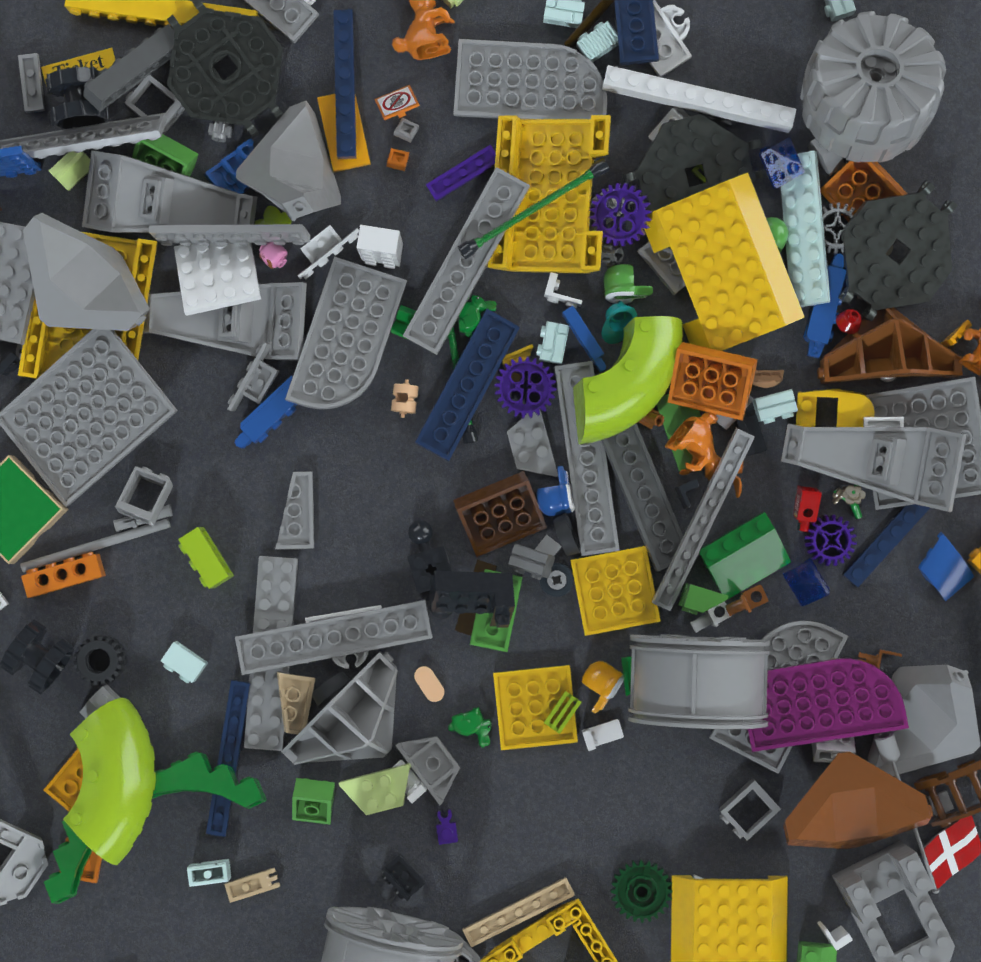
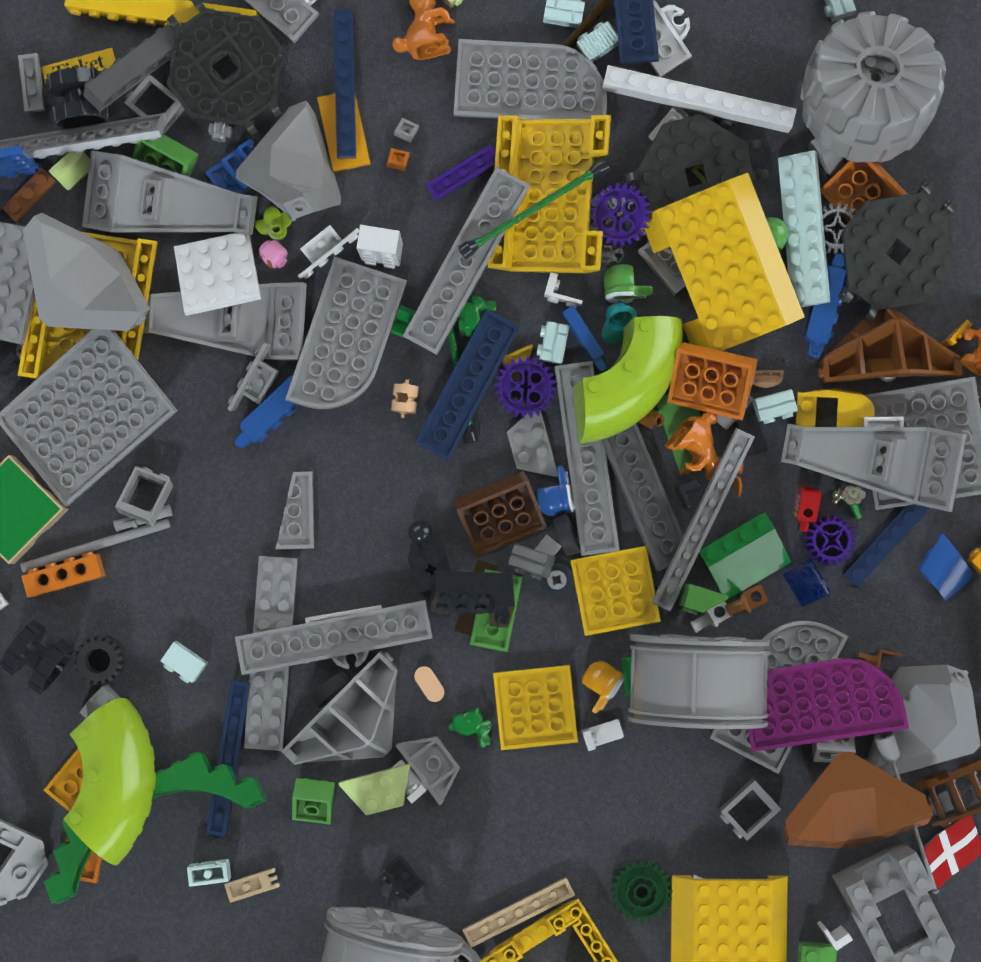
light grey plate [149,224,310,246] -> none
lime brick [178,527,234,589] -> none
tan wing [277,672,315,734] -> none
piece [375,85,420,120] -> none
dark purple plate [436,809,458,845] -> none
lime tile [544,691,581,734] -> none
clear blue bracket [759,138,804,189] -> none
red cone [836,309,862,334] -> none
none -> dark orange plate [2,167,57,223]

